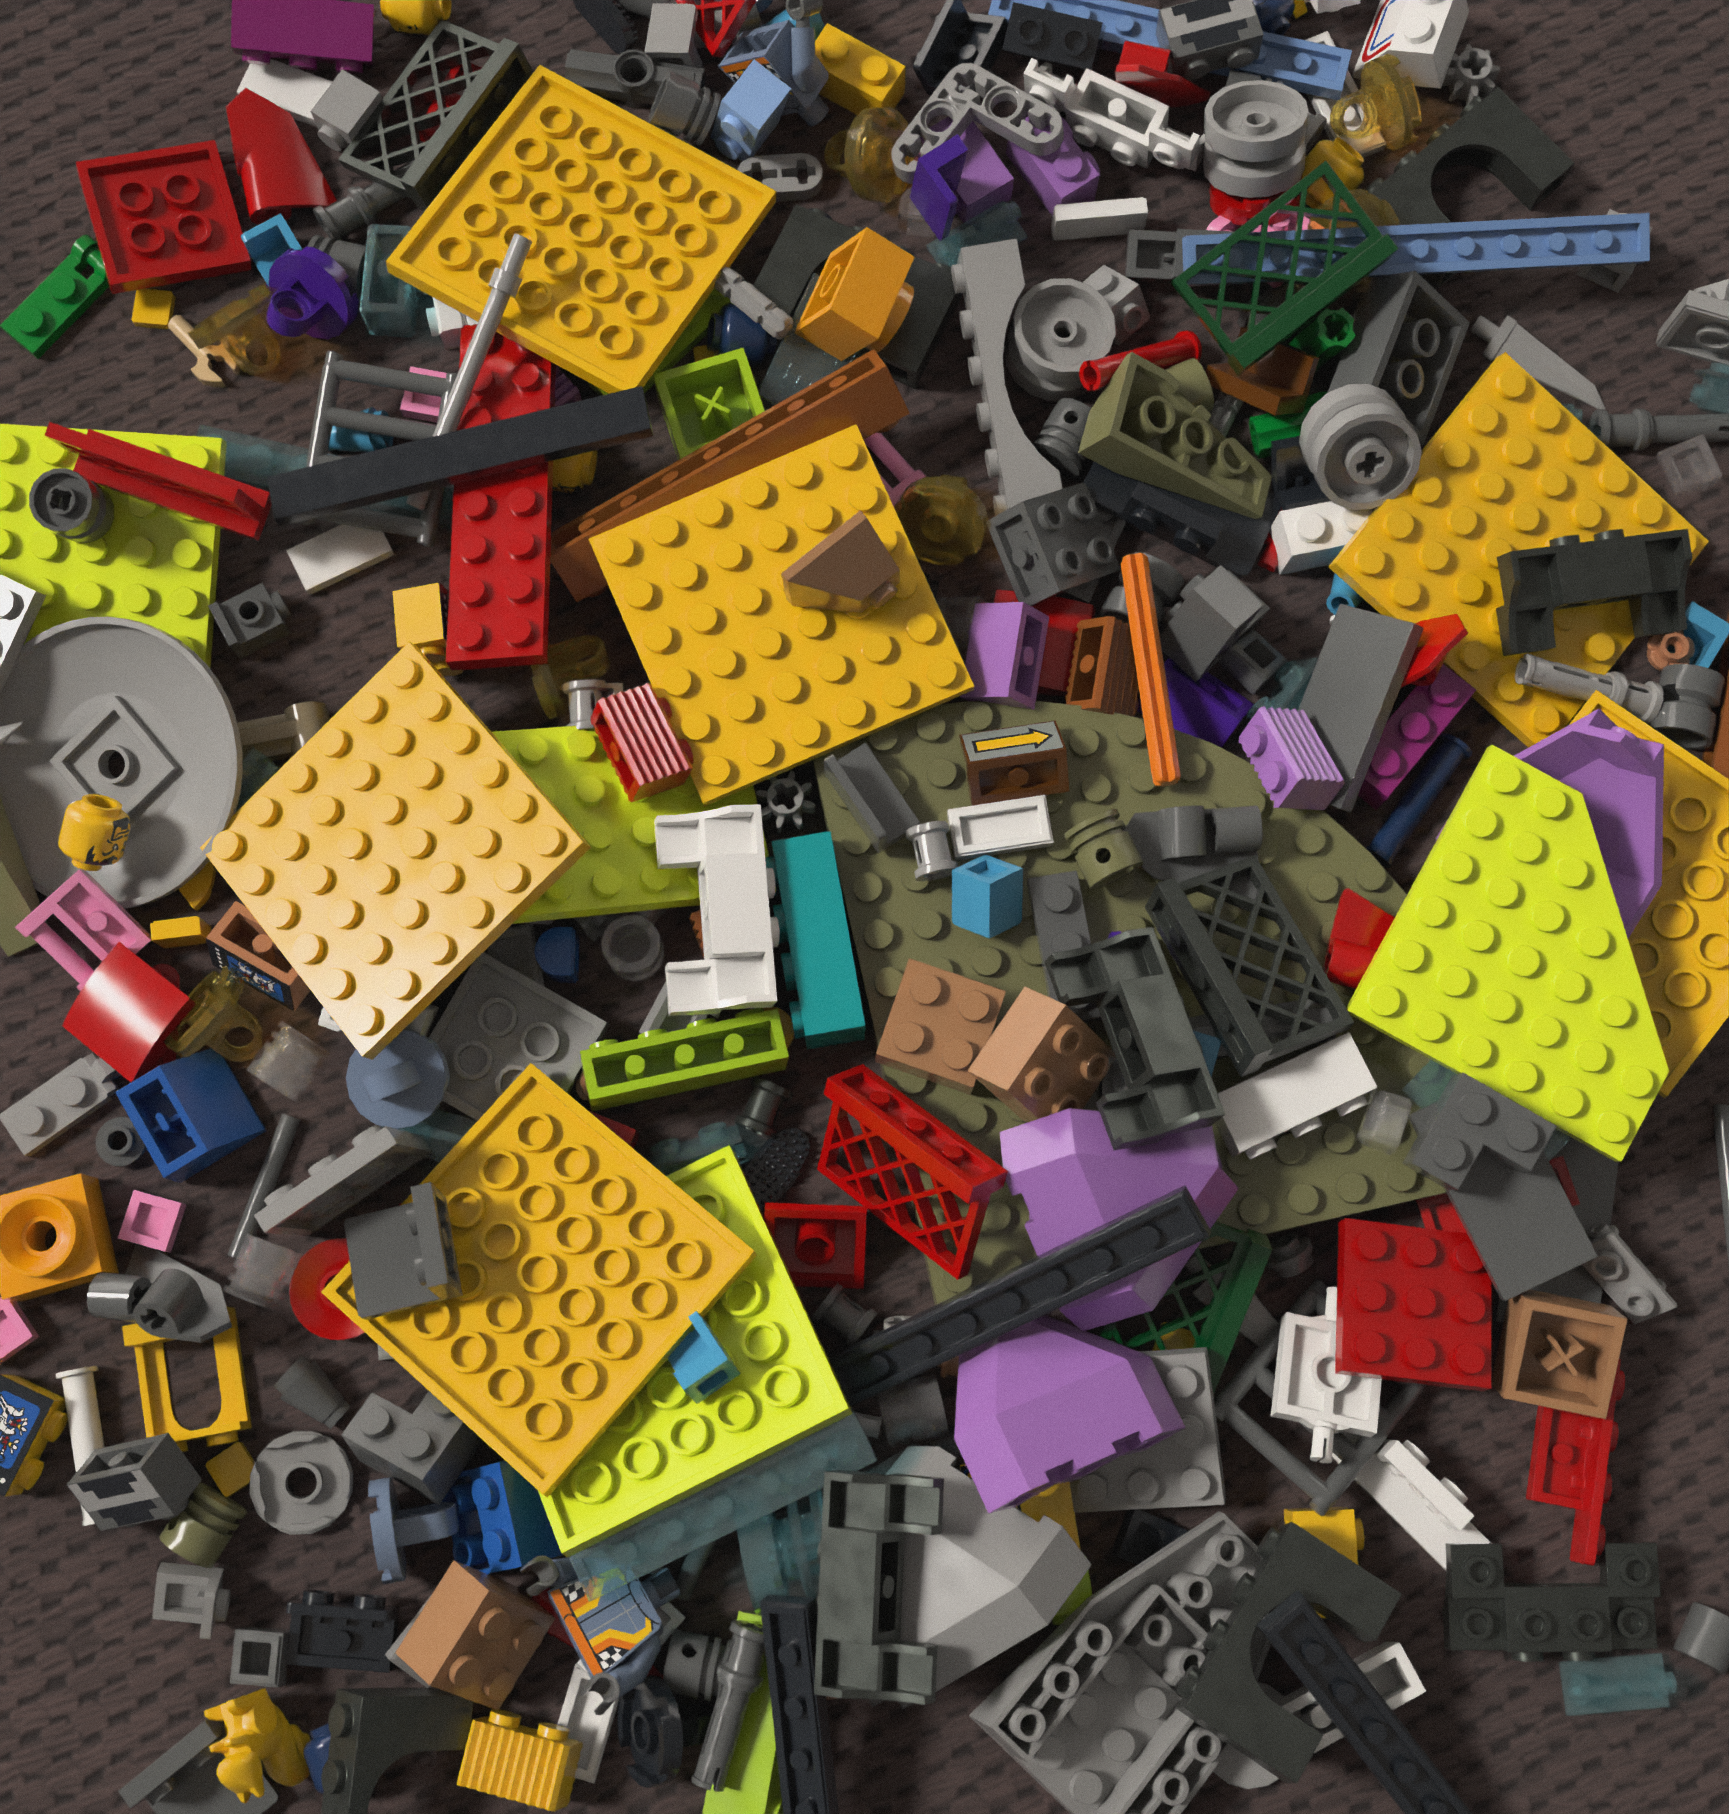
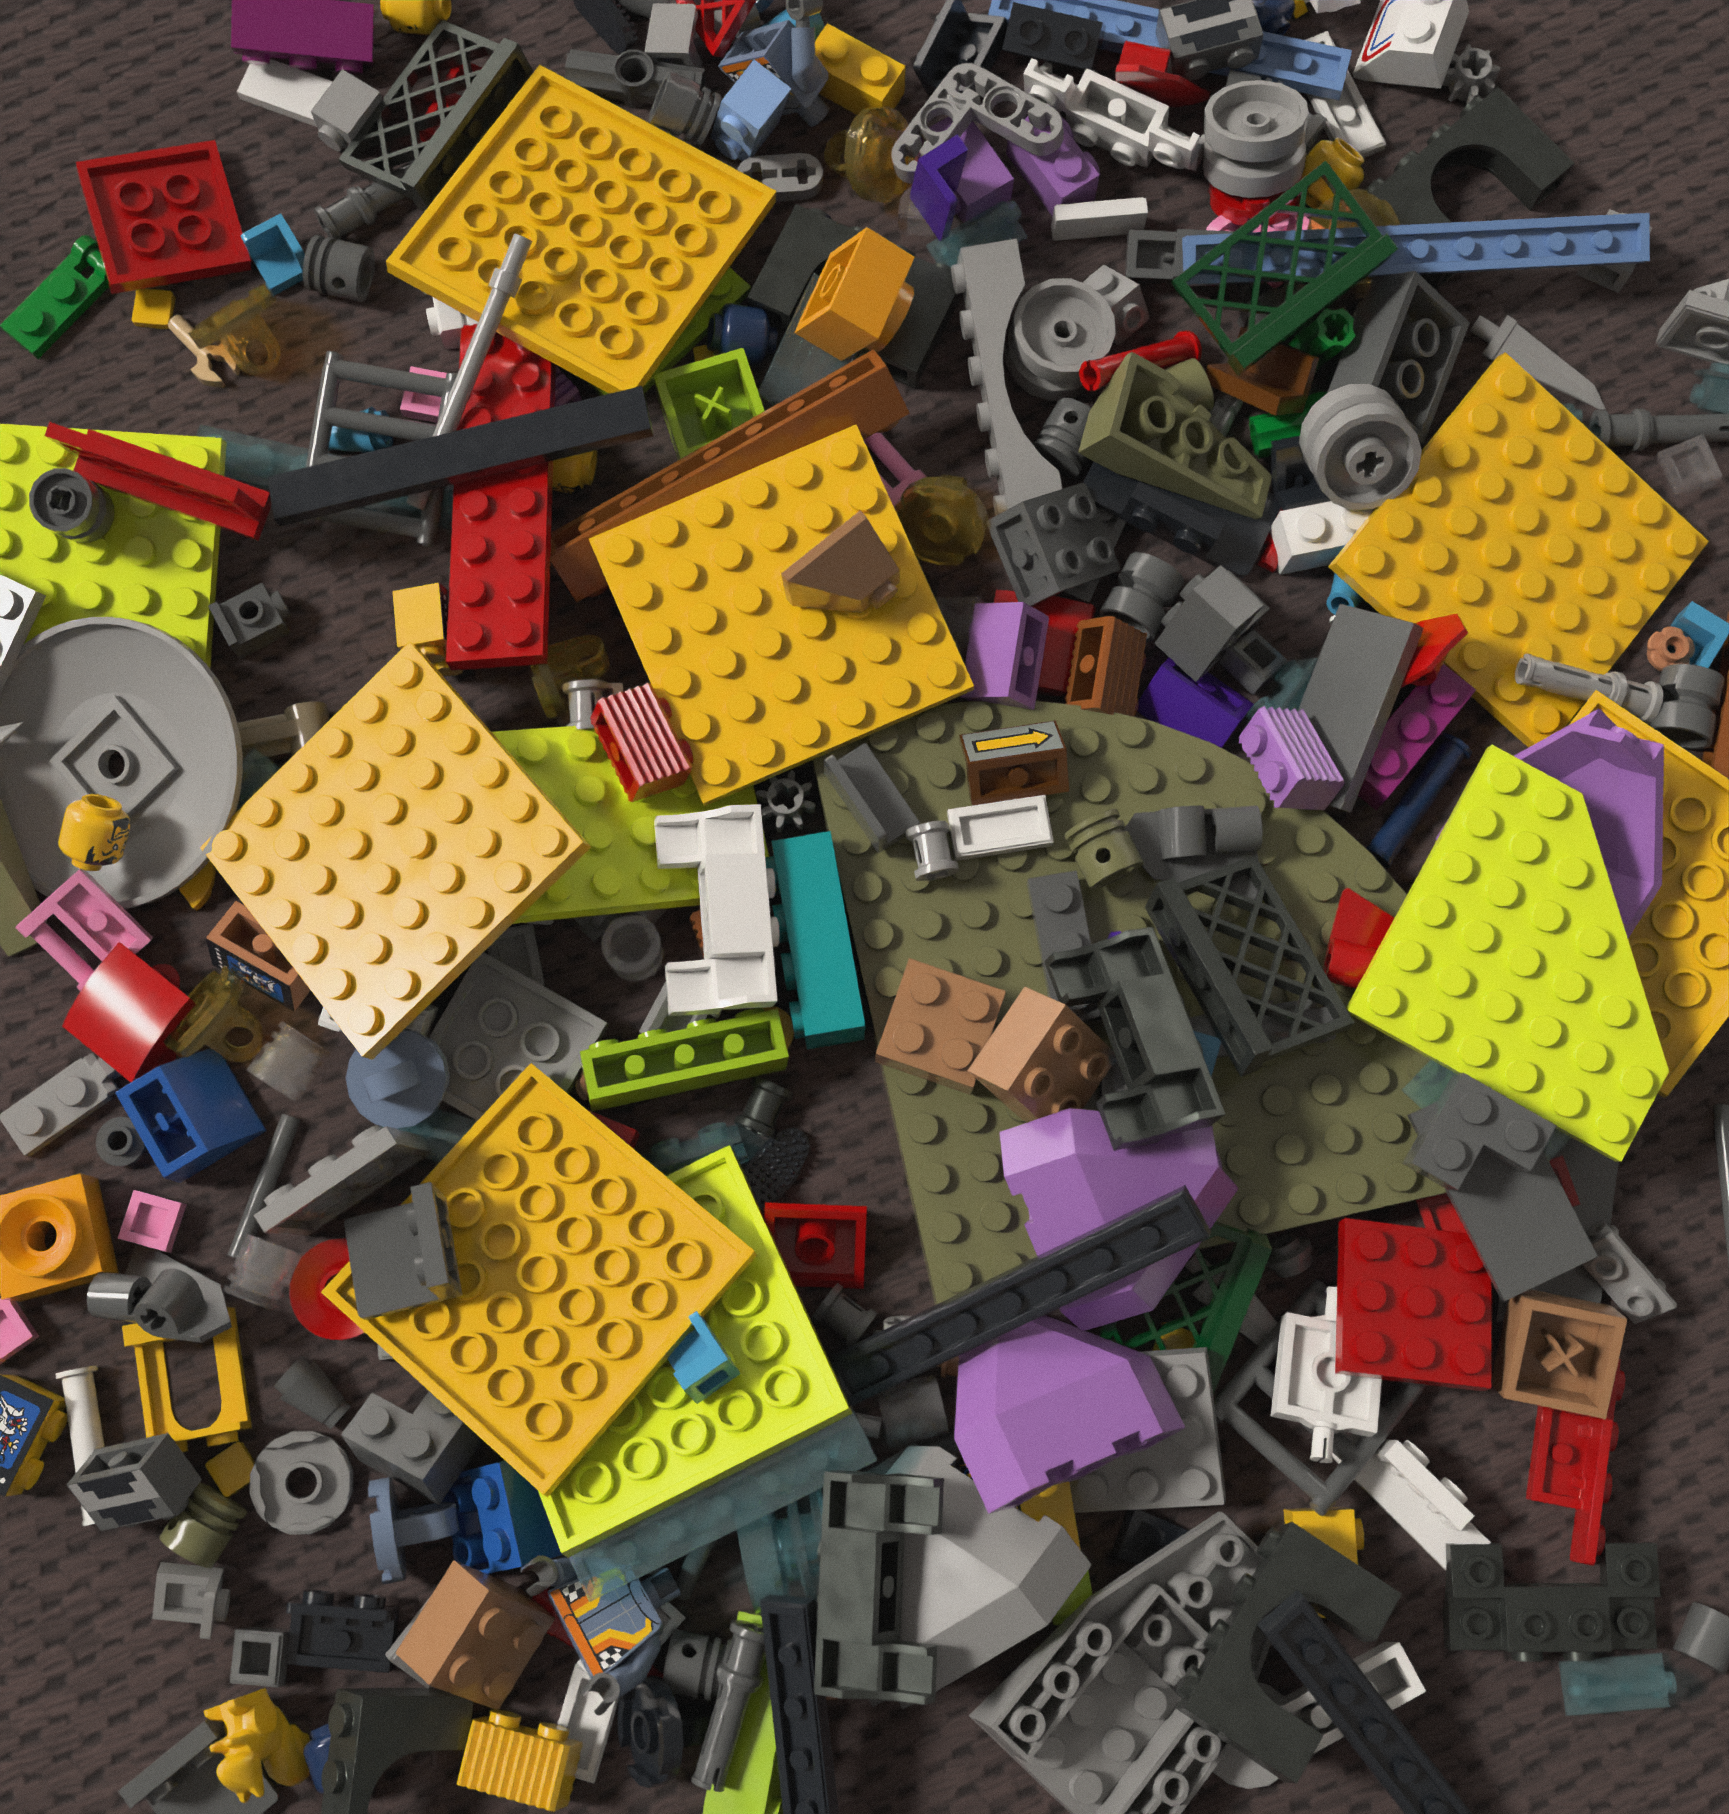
yellow tile [150,916,212,949] -> none
red panel [226,88,337,225] -> none
dark purple tile [266,246,358,339] -> none
white tile [286,524,394,595] -> none
clear light blue brick [359,224,420,337] -> none
blue brick [535,927,580,983] -> none
light grey axle [714,267,794,339] -> none
red fence [817,1064,1008,1280] -> none
dark azure panel [952,854,1023,939] -> none
orange axle [1121,553,1181,787] -> none
white brick [1215,1032,1377,1160] -> none
clear yellow tile [1330,54,1422,151] -> none
clear brick [1356,1090,1412,1155] -> none
pearl dark grey bracket [1496,529,1692,656] -> none

